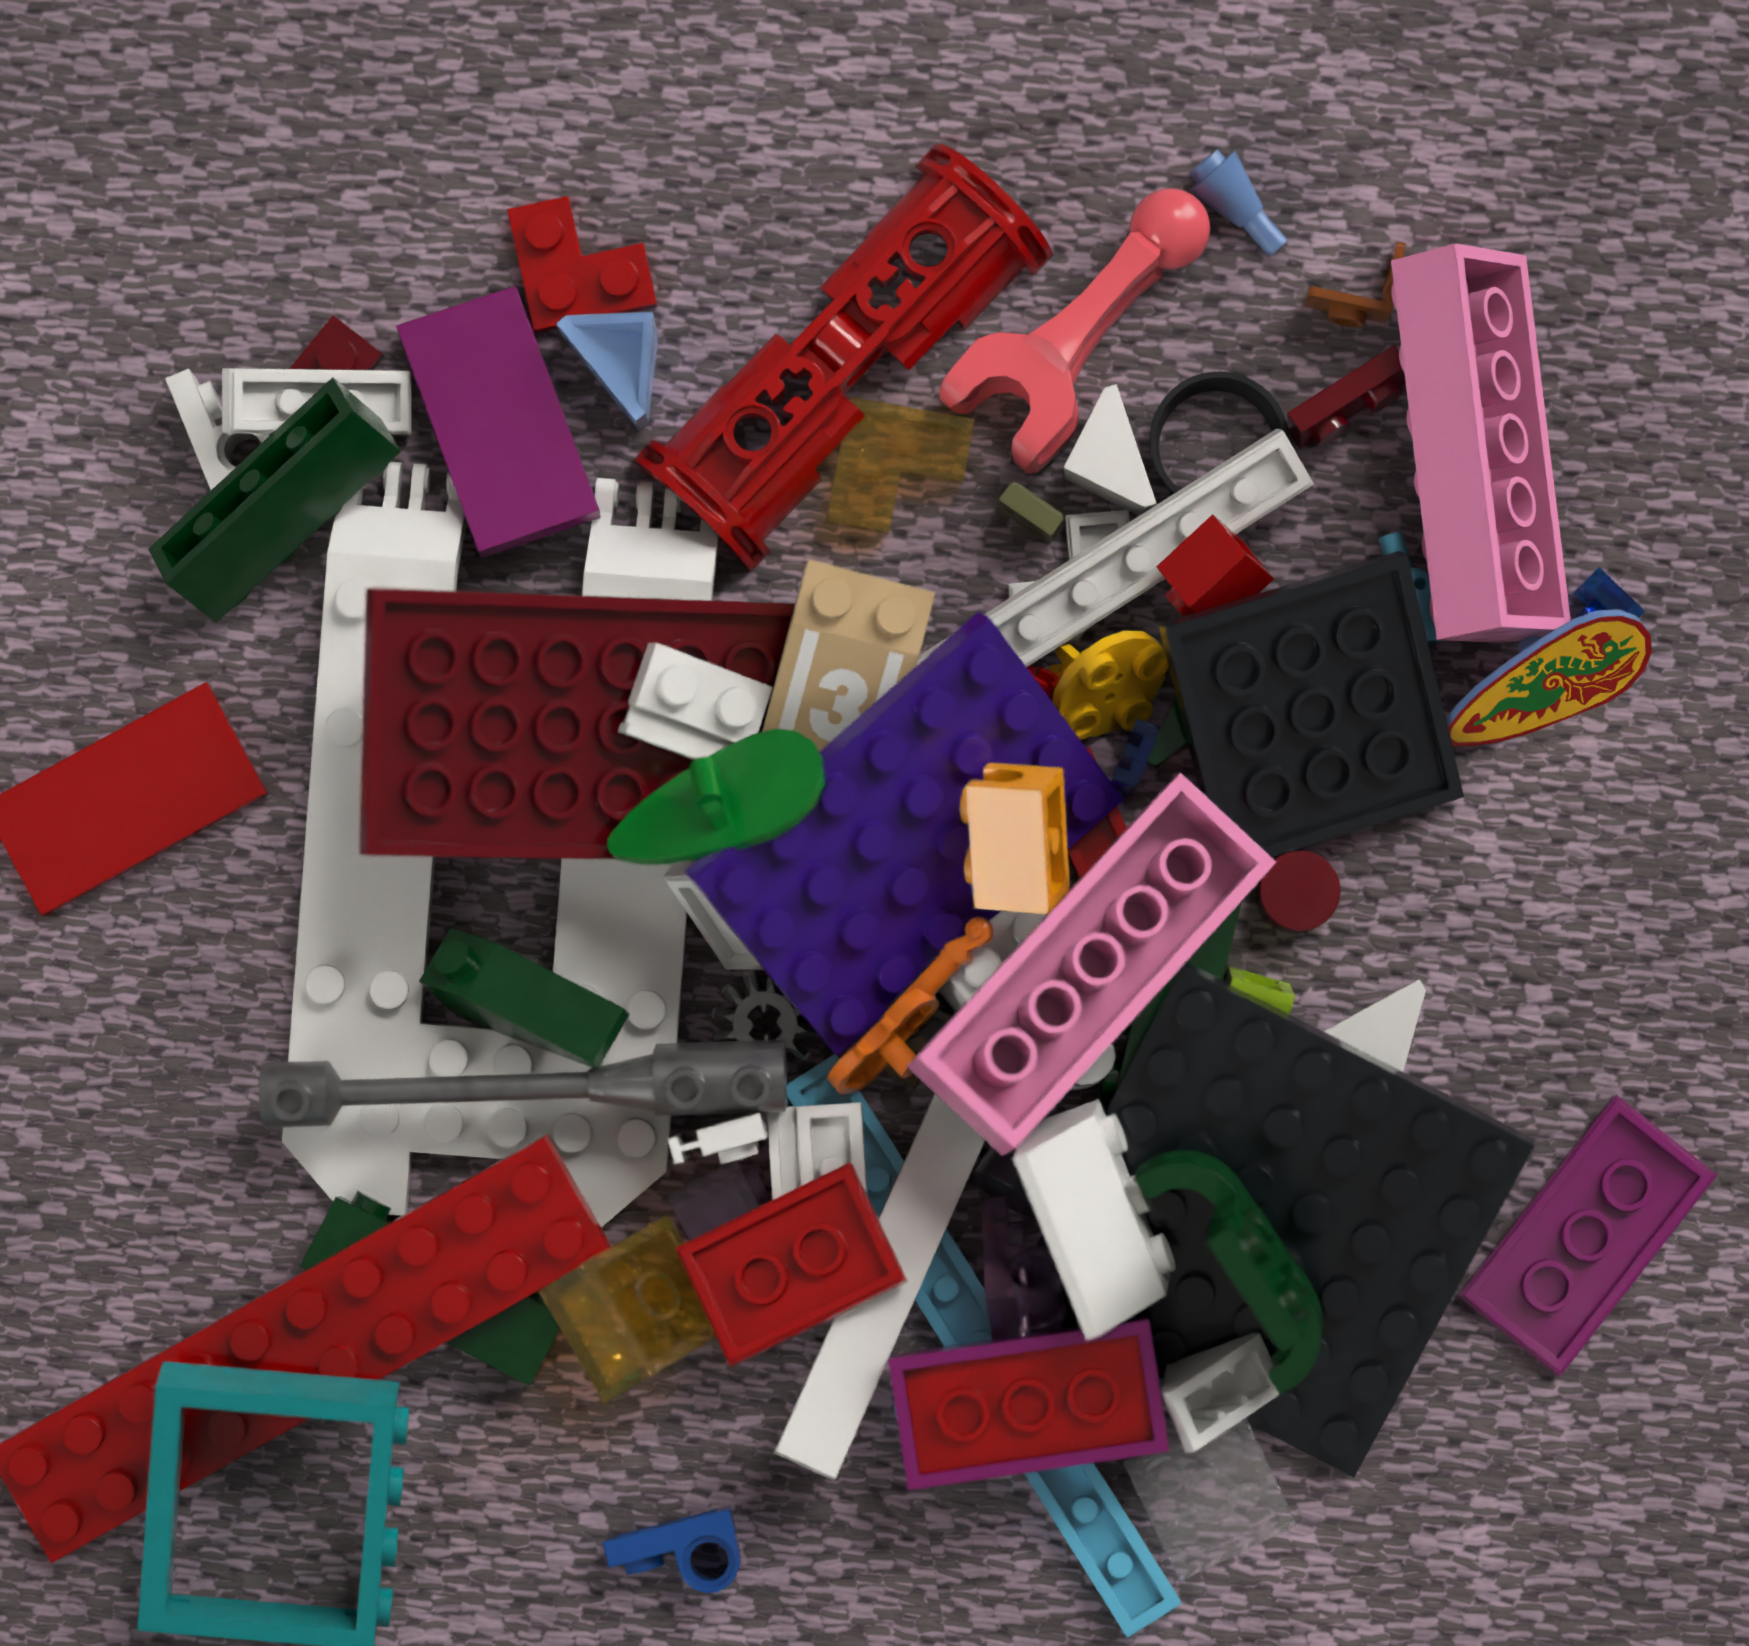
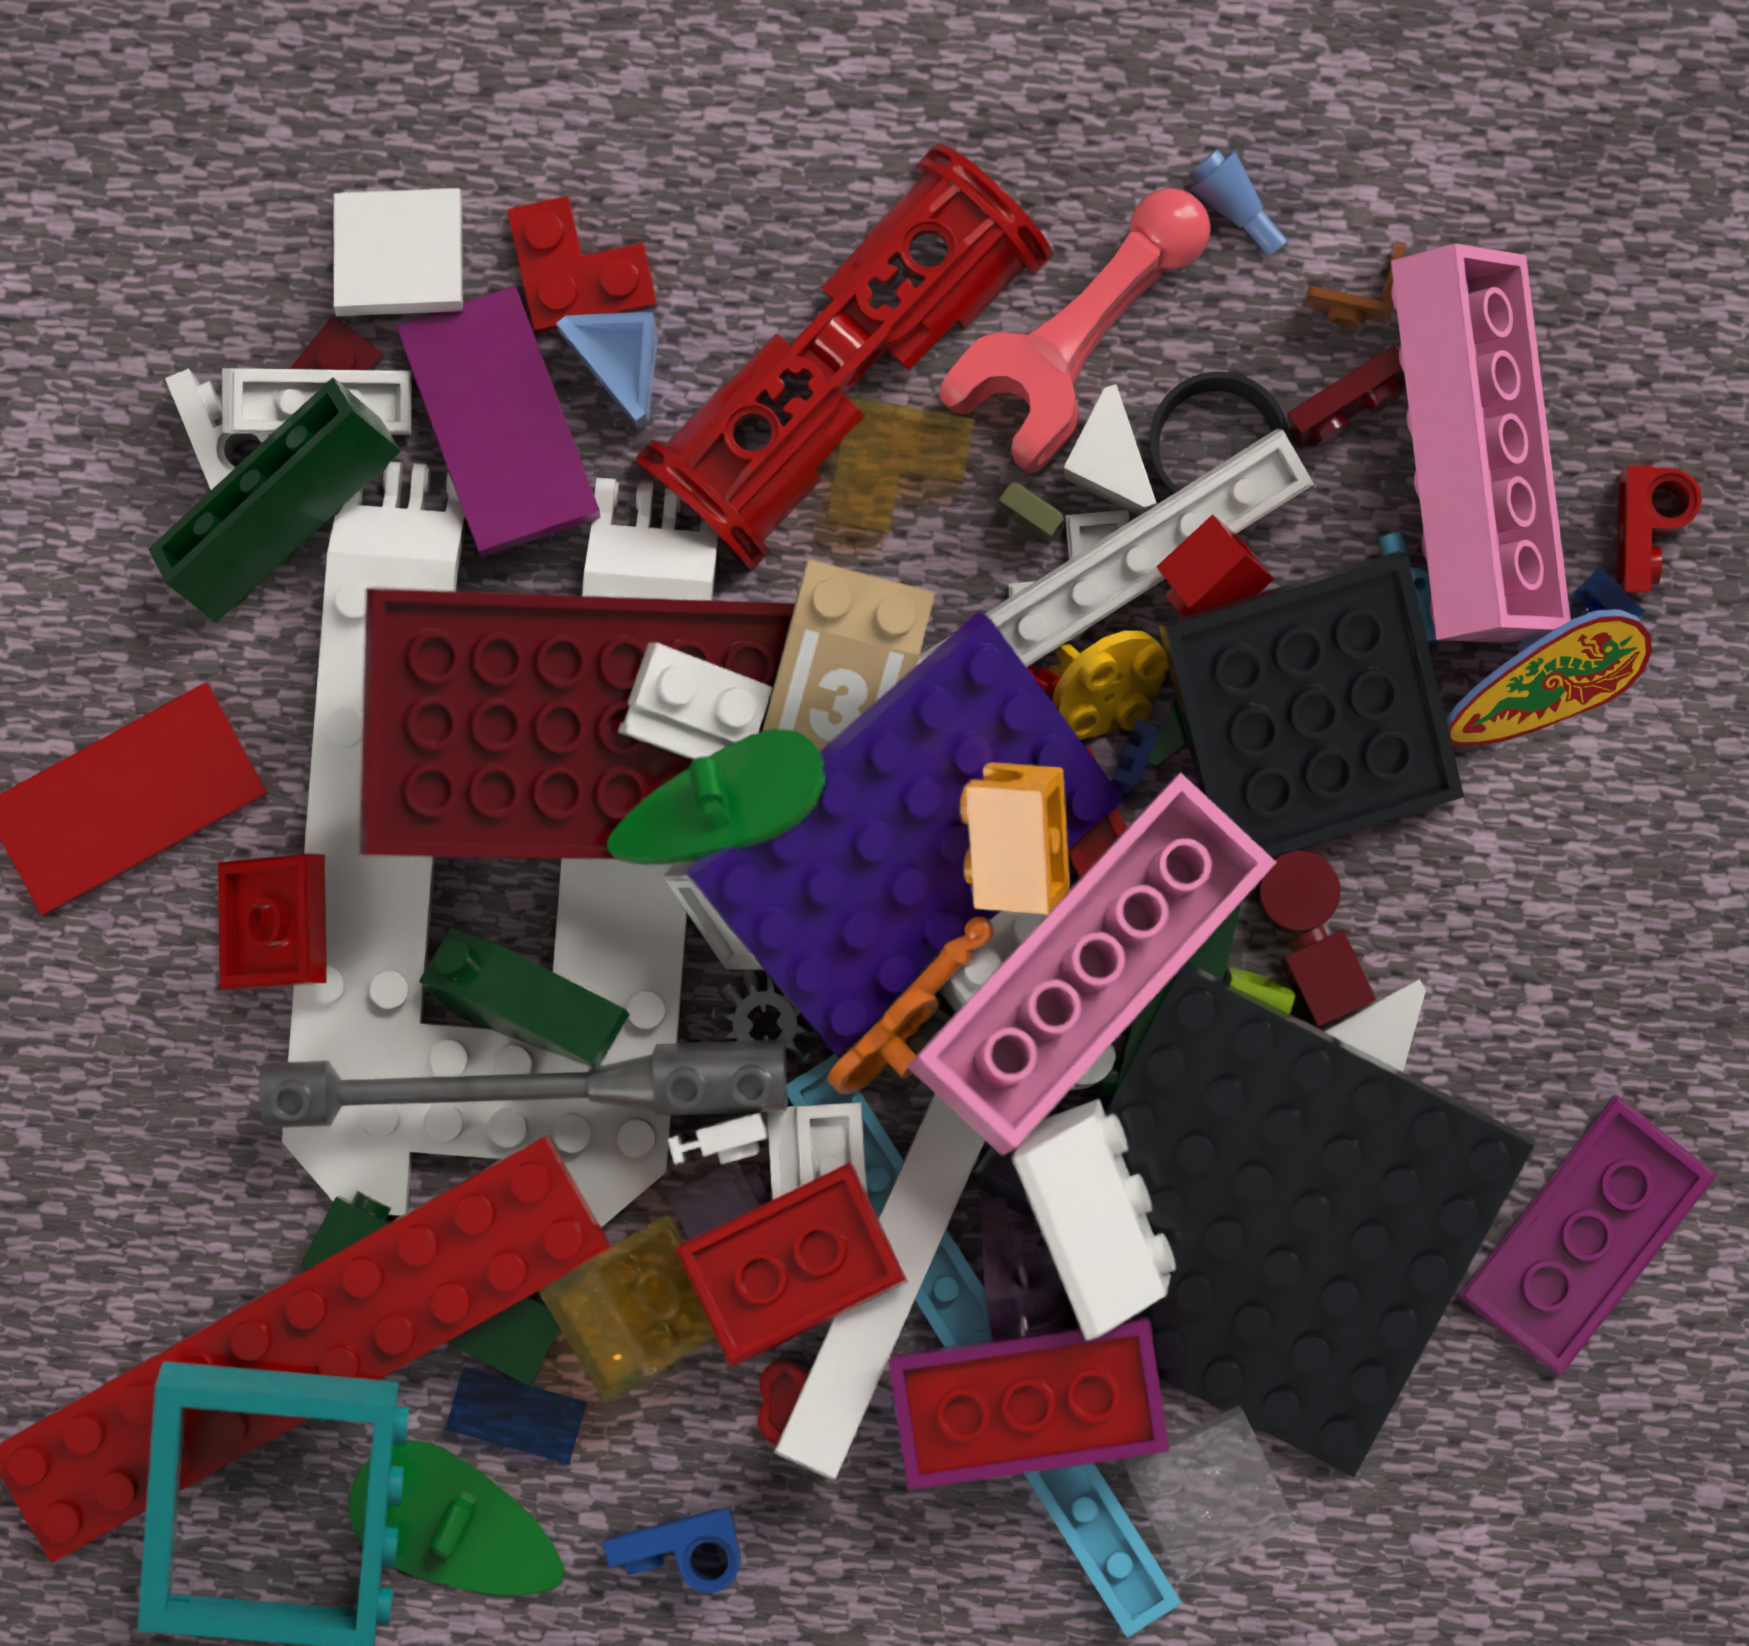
dark green piece [1134,1150,1323,1395] -> none
white slope [1161,1333,1280,1453] -> none
none -> red tile [218,853,327,990]
none -> white tile [334,188,463,316]
none -> green shield [348,1440,565,1595]
none -> clear blue tile [445,1367,587,1464]
none -> red tile [757,1360,809,1444]
none -> dark red brick [1279,925,1377,1028]
none -> red plate [1616,465,1702,601]

